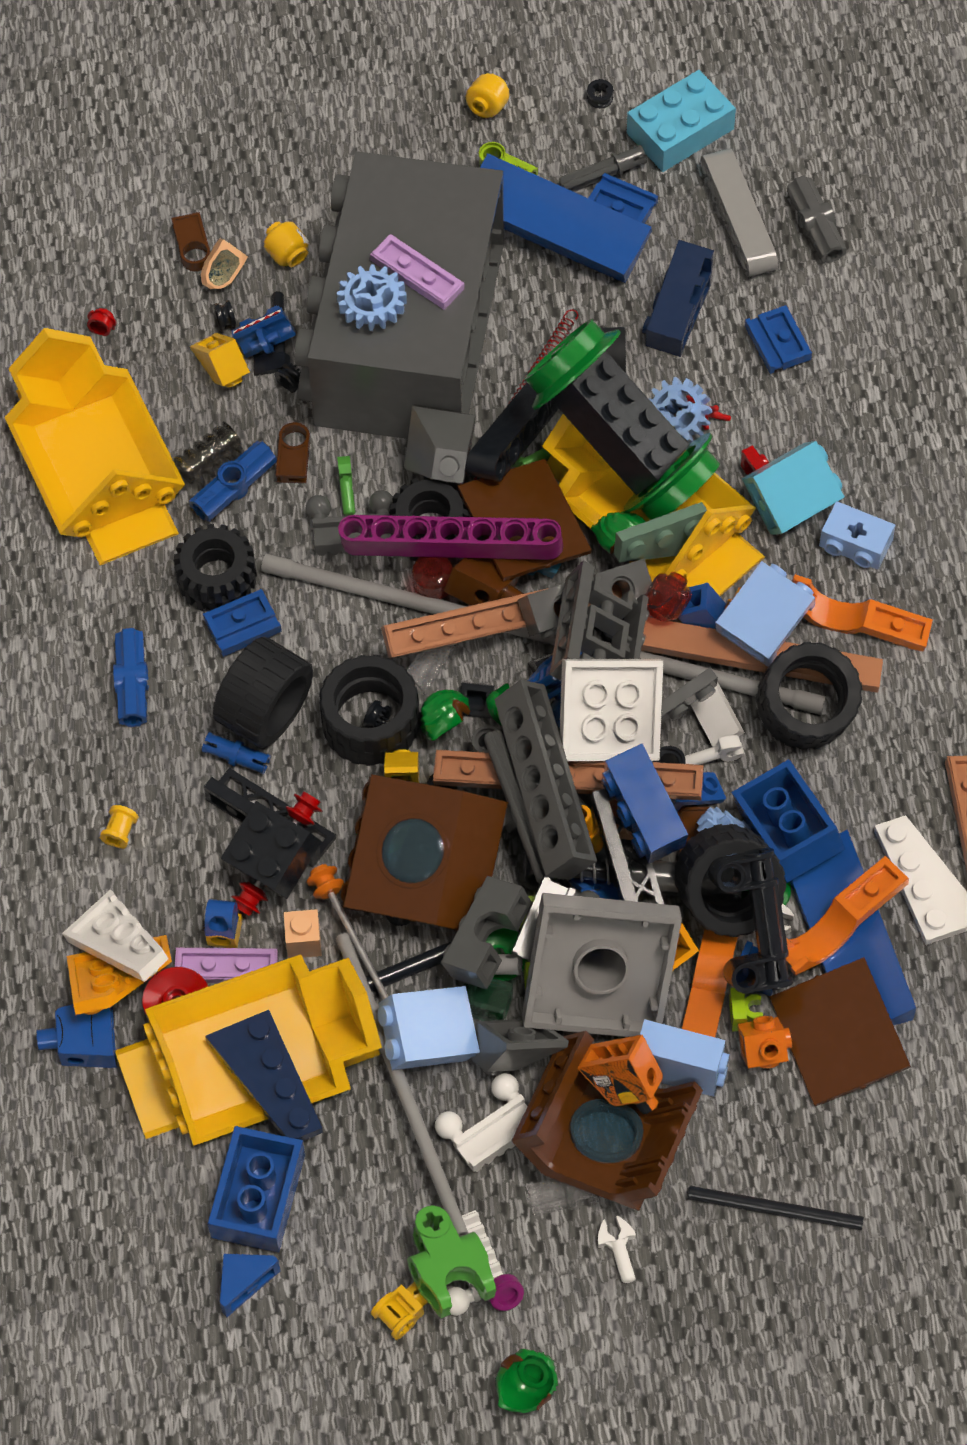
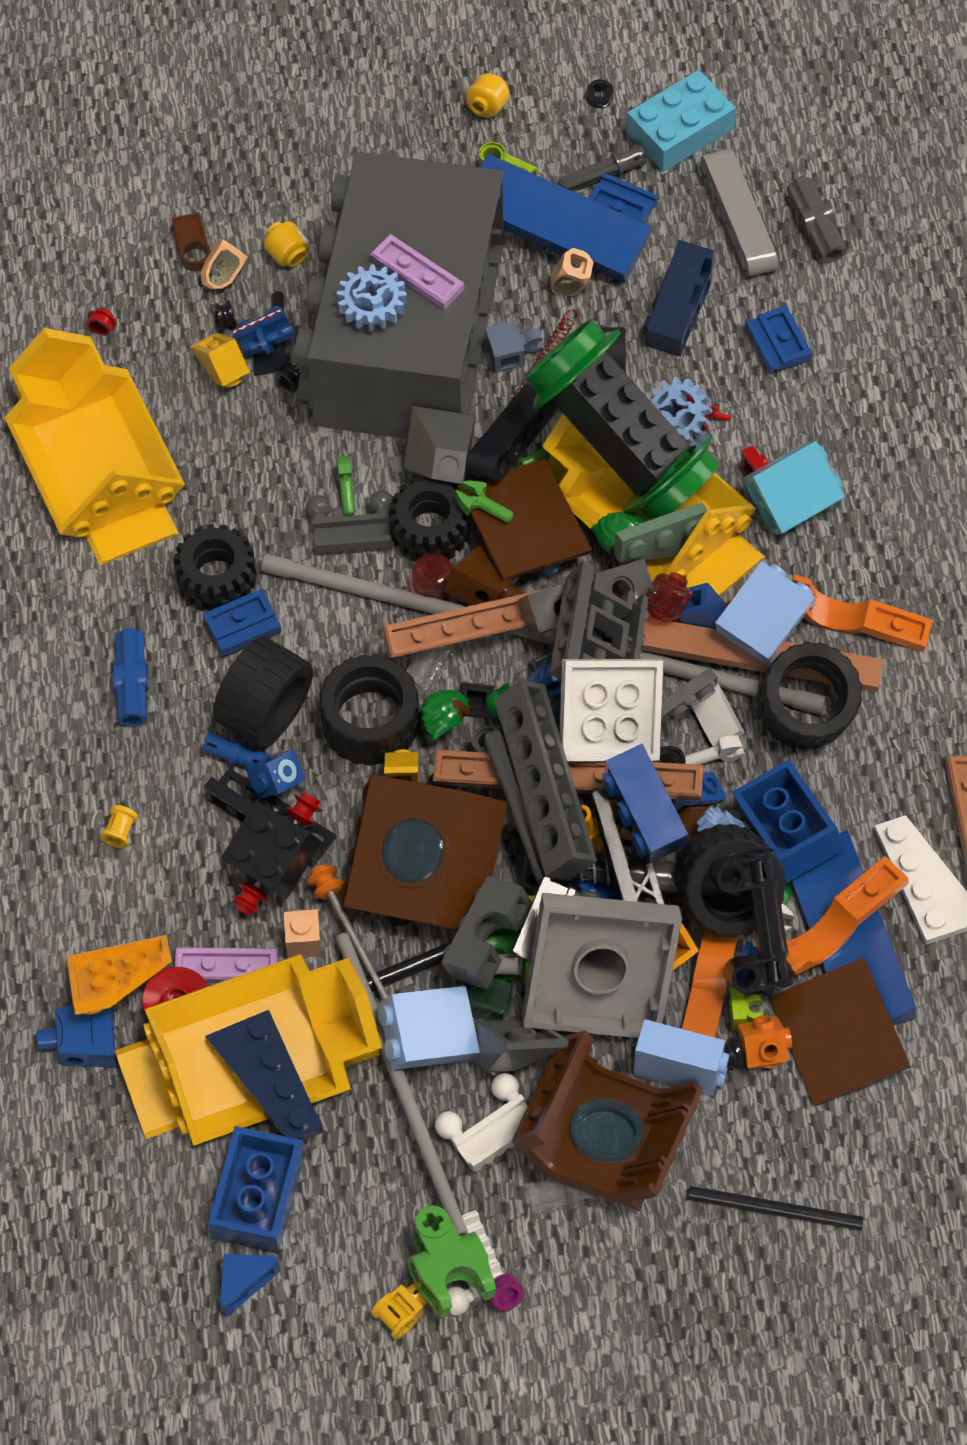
white wing [62,889,168,982] -> none
clear smoke piece [174,422,244,486] -> none
blue piece [189,441,277,522] -> none
blue leg [204,899,243,948] -> none
reddish brown piece [276,422,311,484] -> none
magenta beam [338,515,564,560] -> none
black bush [363,700,392,728] -> none
green hair [495,1349,558,1413] -> none
orange torso [578,1035,663,1114] -> none
white bar [598,1216,636,1283] -> none
light blue brick [819,501,896,570] -> none
none -> blue brick [246,749,306,799]
none -> bright green bar [455,481,513,523]
none -> sand blue brick [485,320,543,373]
none -> light nougat rock [550,248,593,296]
none -> black bush [724,1038,745,1073]

